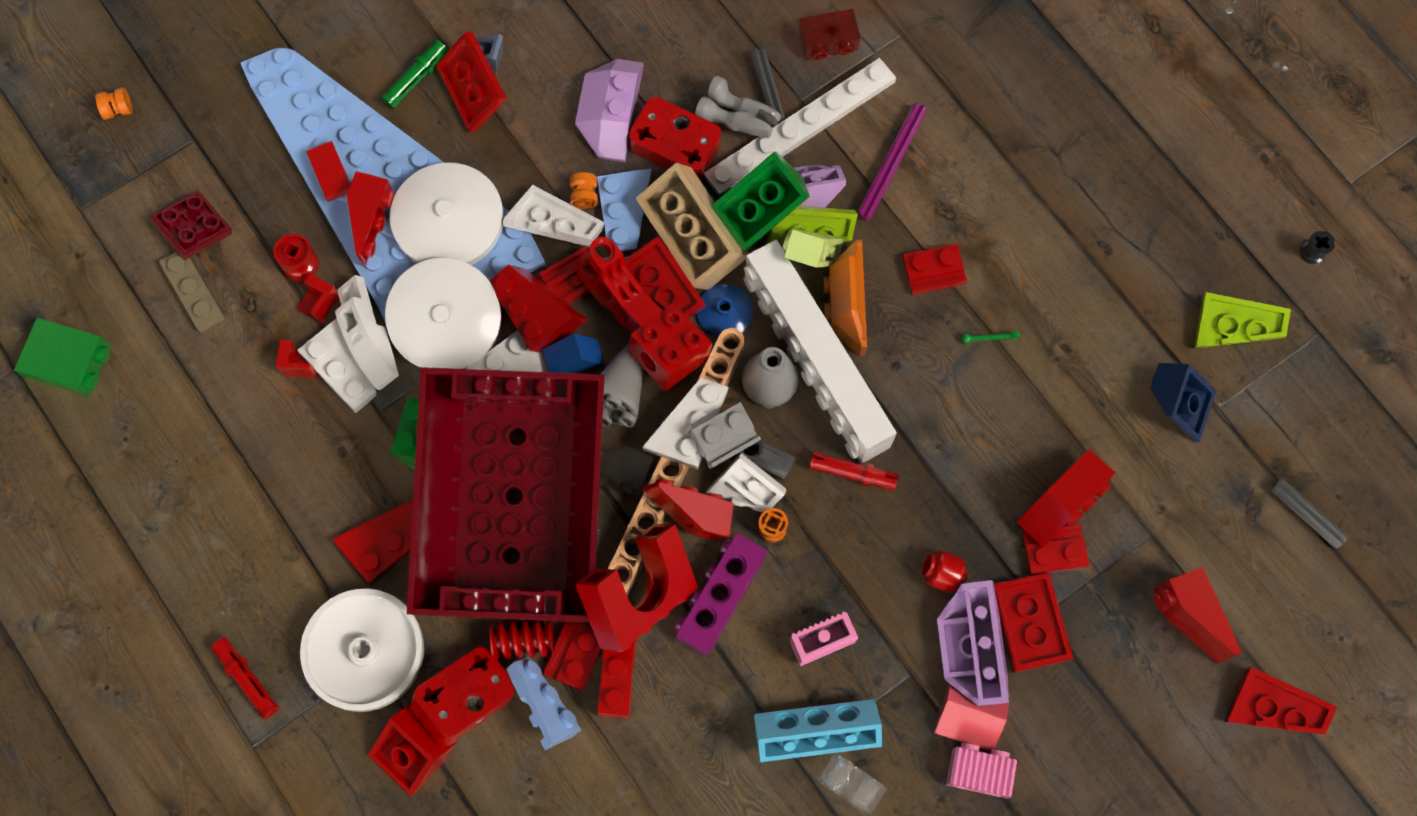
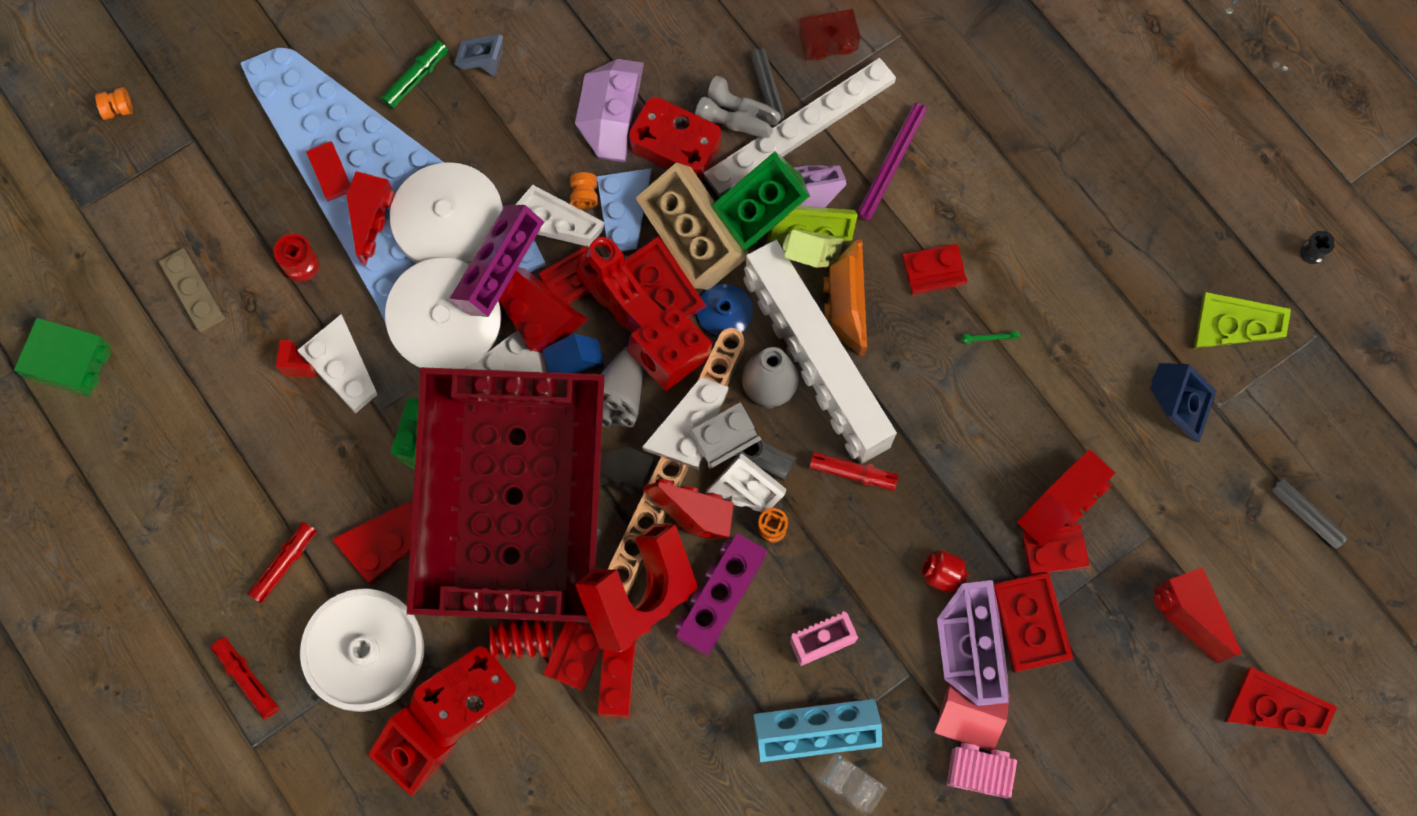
dark red tile [150,190,232,260] -> none
red panel [298,273,339,324] -> none
white slope [335,275,399,390] -> none
red tile [436,31,507,132] -> none
light blue wing [506,657,581,750] -> none
none -> red pin [247,521,318,604]
none -> magenta brick [449,205,544,317]

